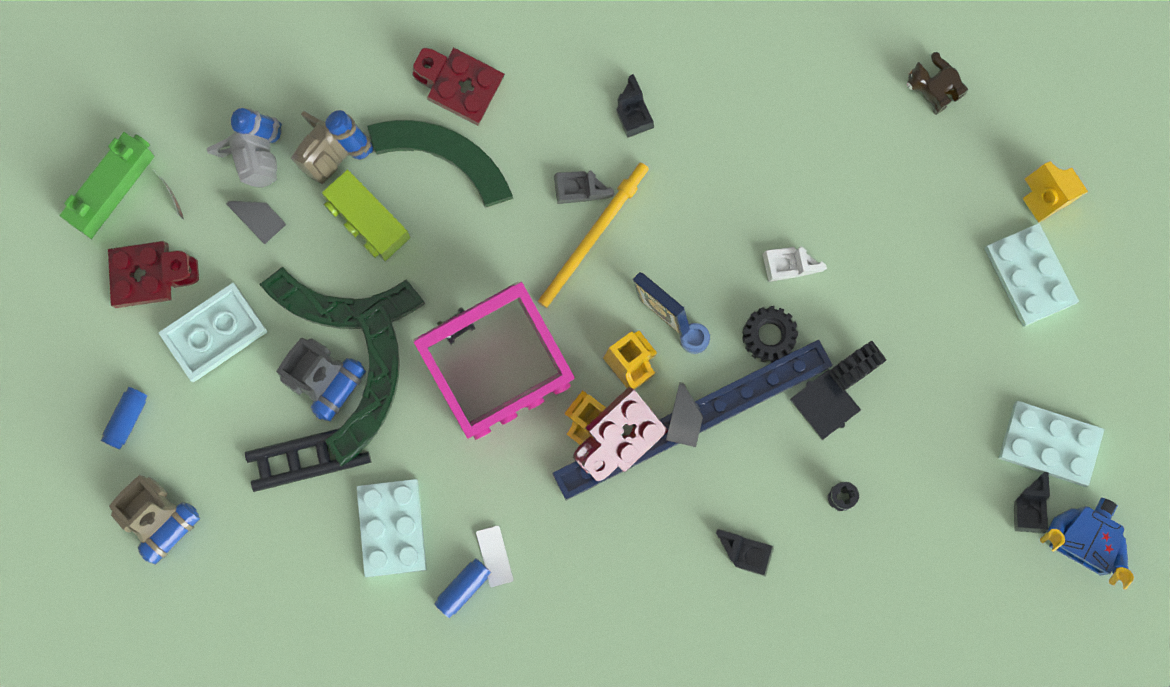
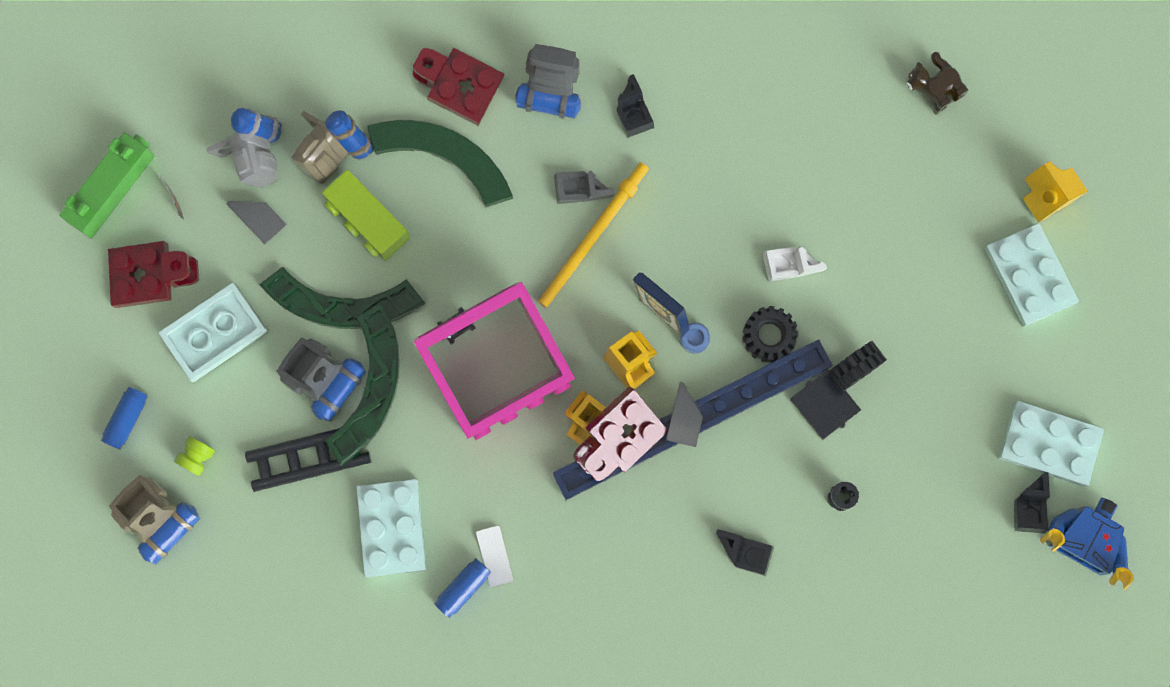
none -> lime wheel [173,435,216,476]
none -> dark grey piece [515,44,581,119]

